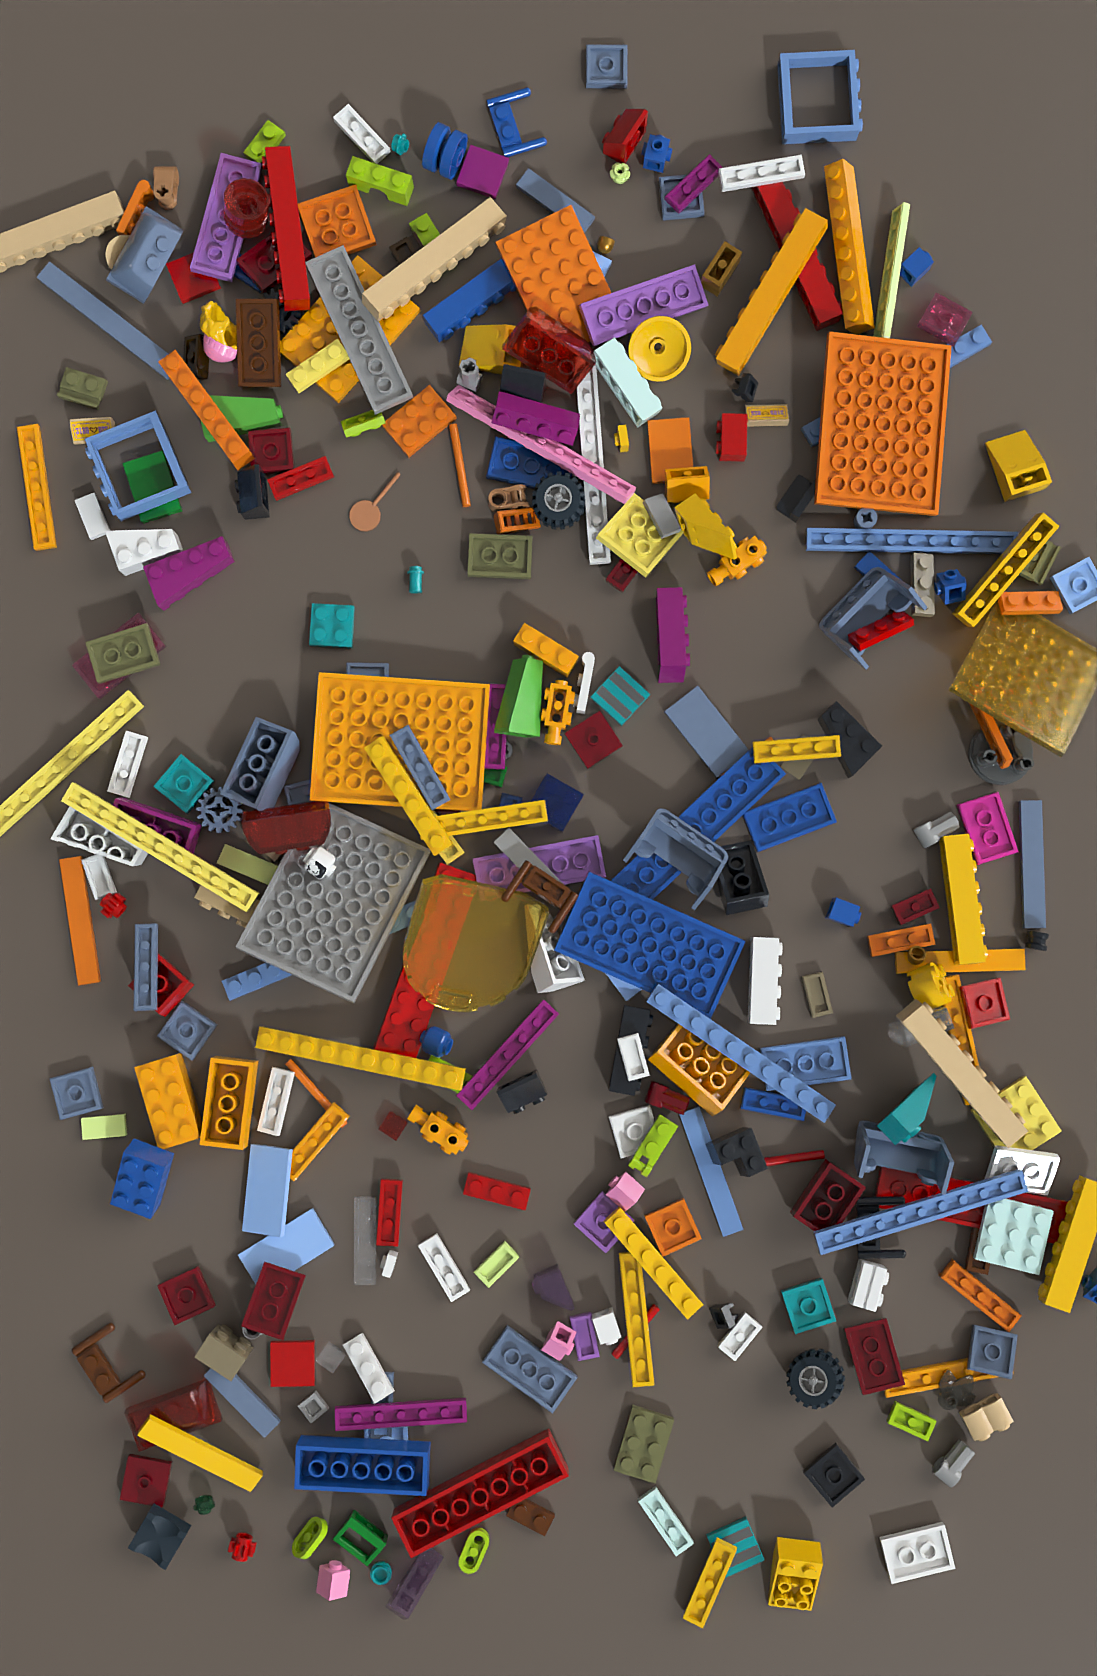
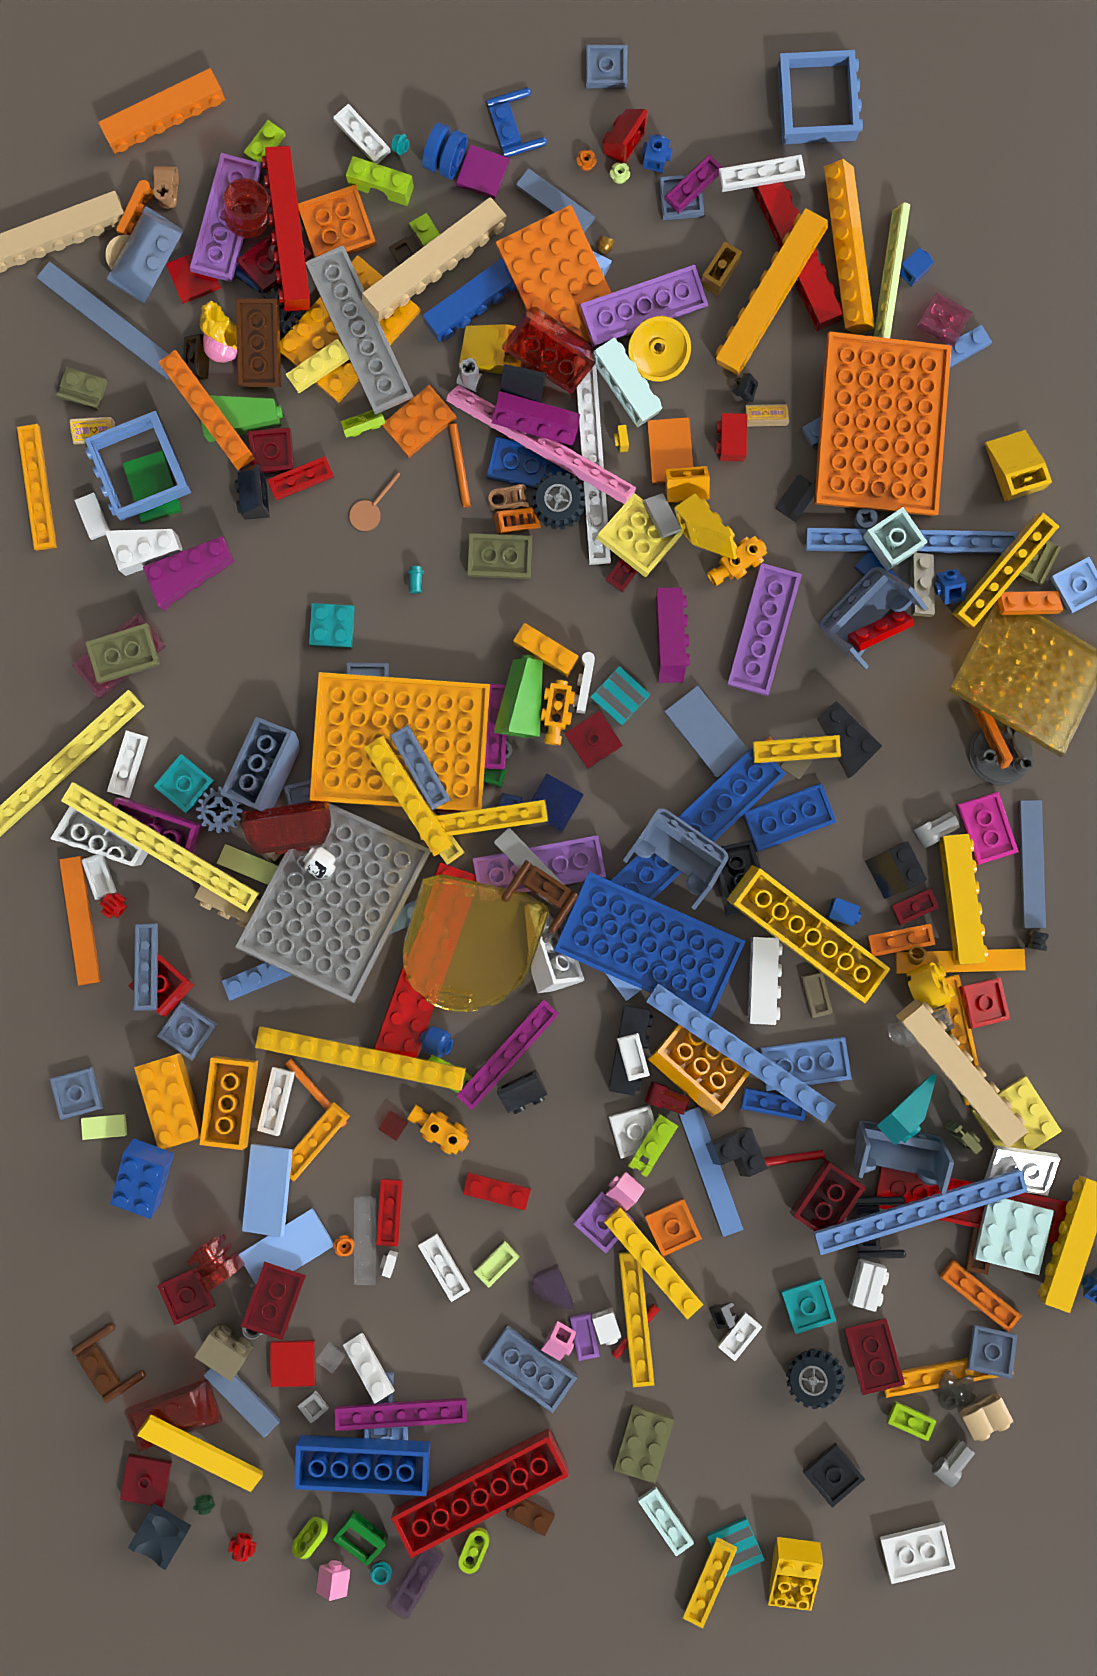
none -> orange brick [98,68,225,154]
none -> clear red wheel [186,1234,245,1292]
none -> orange plate [333,1235,355,1257]
none -> orange plate [576,150,597,171]
none -> medium lavender plate [727,563,802,696]
none -> yellow brick [727,865,890,1003]
none -> light aqua brick [863,507,927,571]
none -> black slope [865,841,928,899]
none -> olive plate [943,1120,983,1154]

